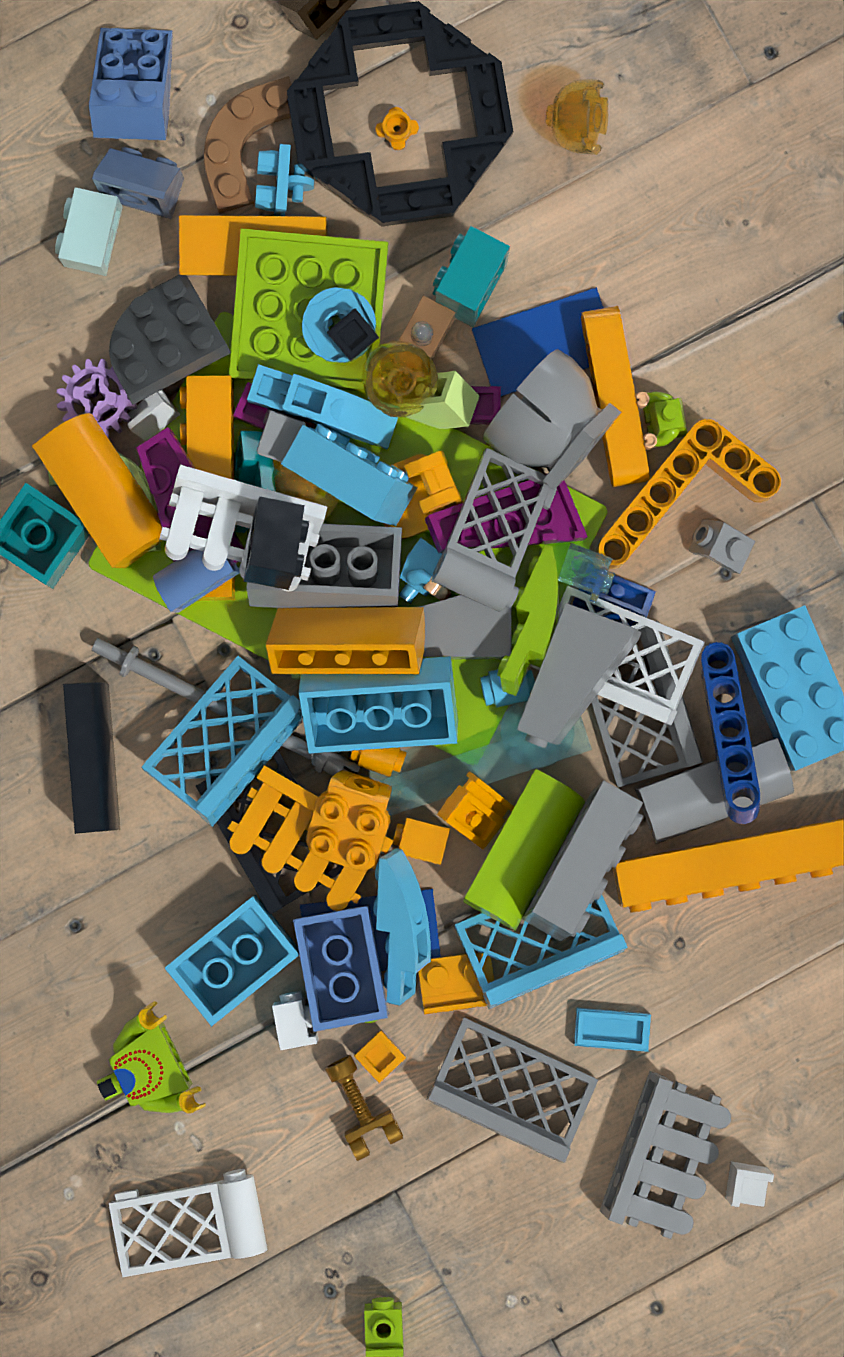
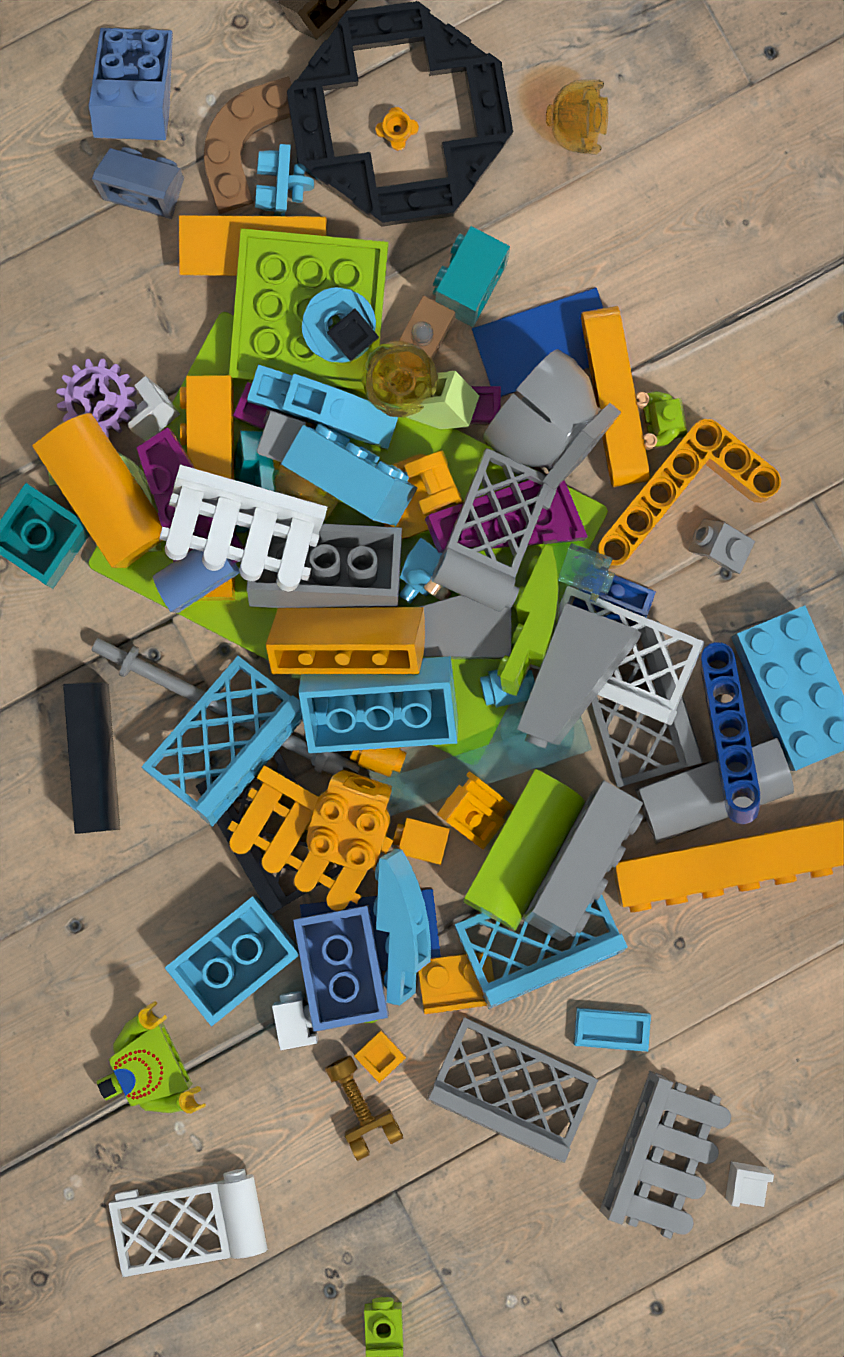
light aqua brick [55,187,123,276] -> none
dark grey plate [109,274,231,405] -> none
black brick [243,496,309,590] -> none

